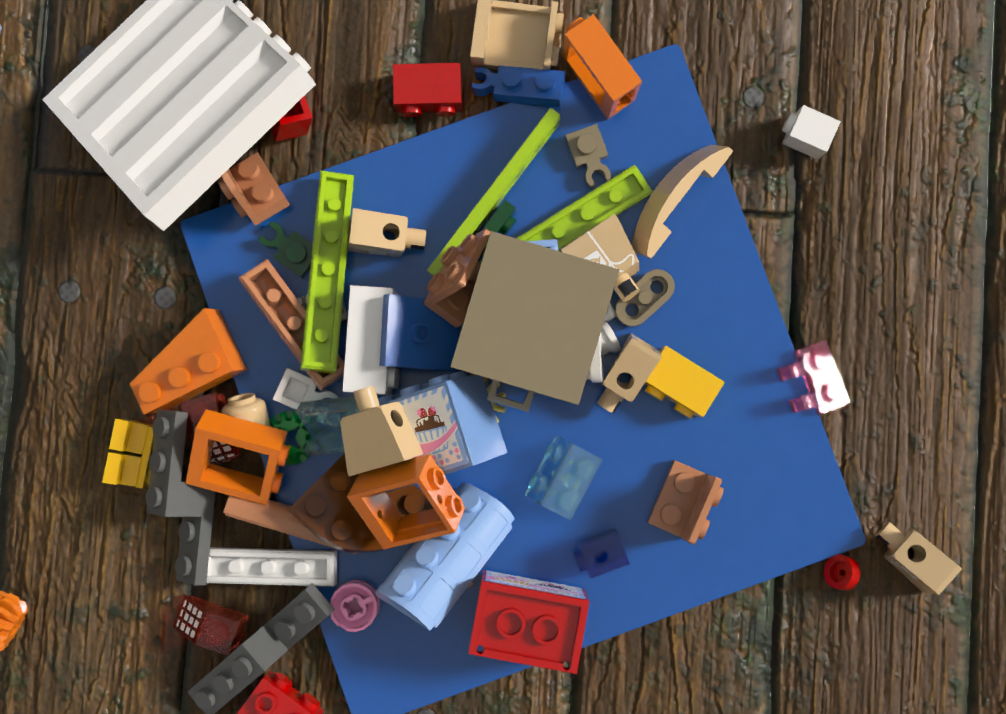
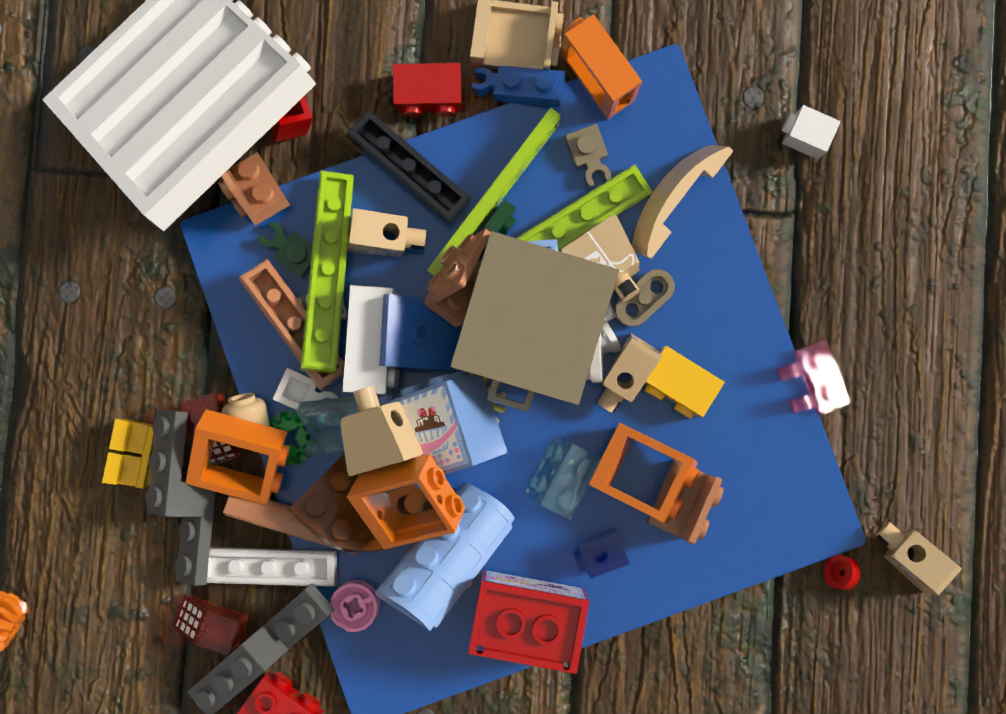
orange wedge [130,308,247,415] -> none
none -> black brick [346,110,471,225]
none -> orange window [588,422,700,524]

